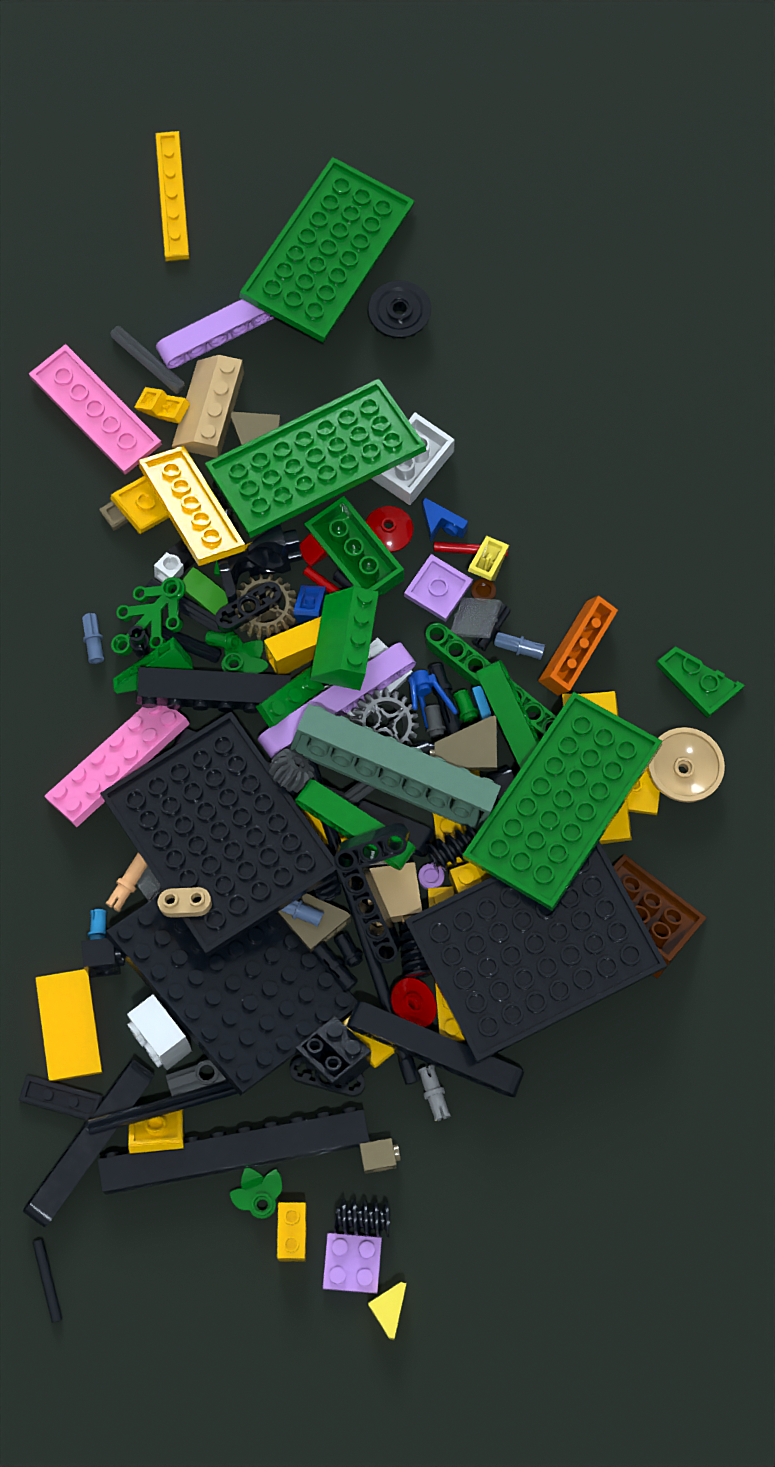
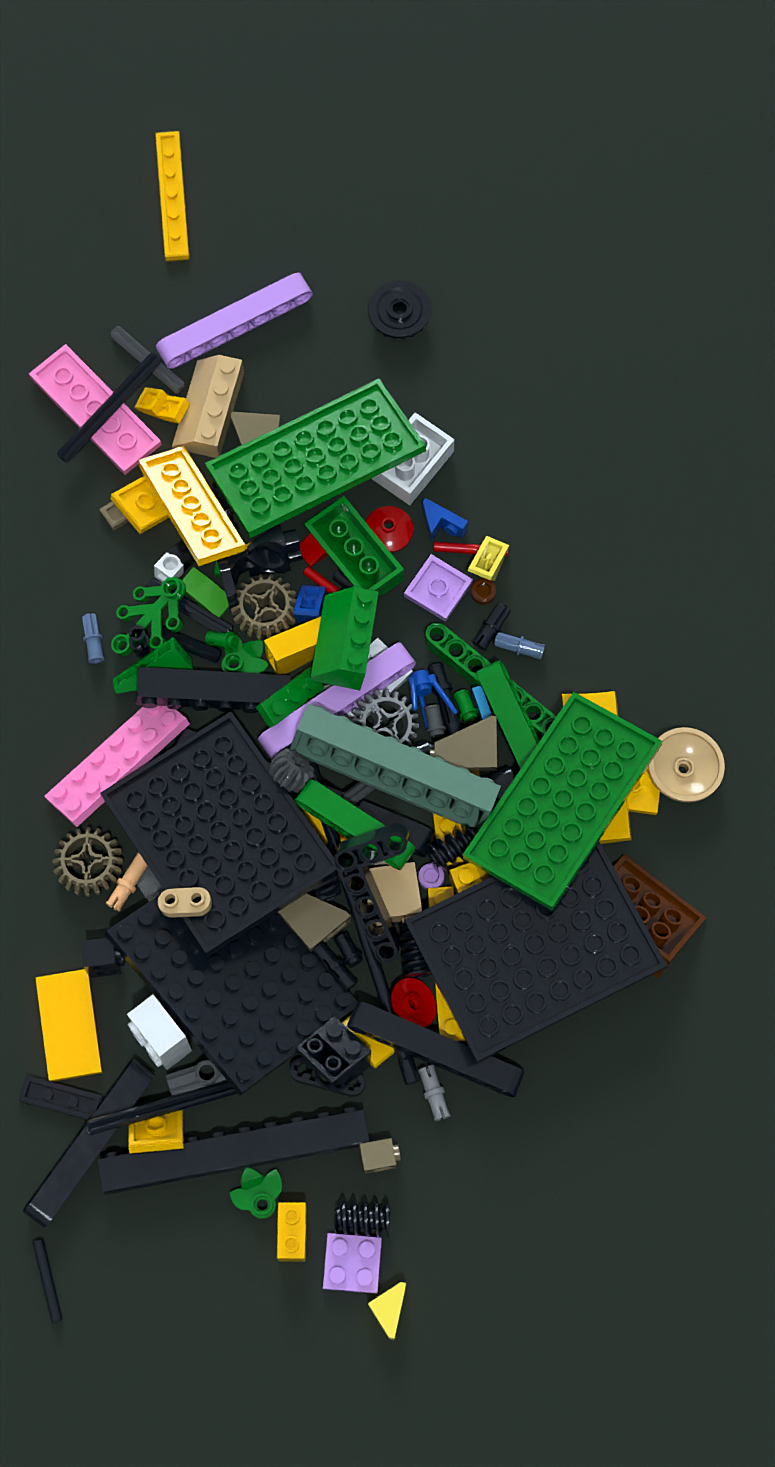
dark azure pin [88,909,107,940] -> none
black beam [215,582,282,633] -> none
green plate [239,157,415,343] -> none
sand blue axle [280,900,324,927] -> none
clear piece [451,598,502,638] -> none
orange brick [538,595,618,696] -> none
green wing [656,646,745,719] -> none
none -> dark tan gear [53,827,124,897]
none -> black axle [57,352,161,463]

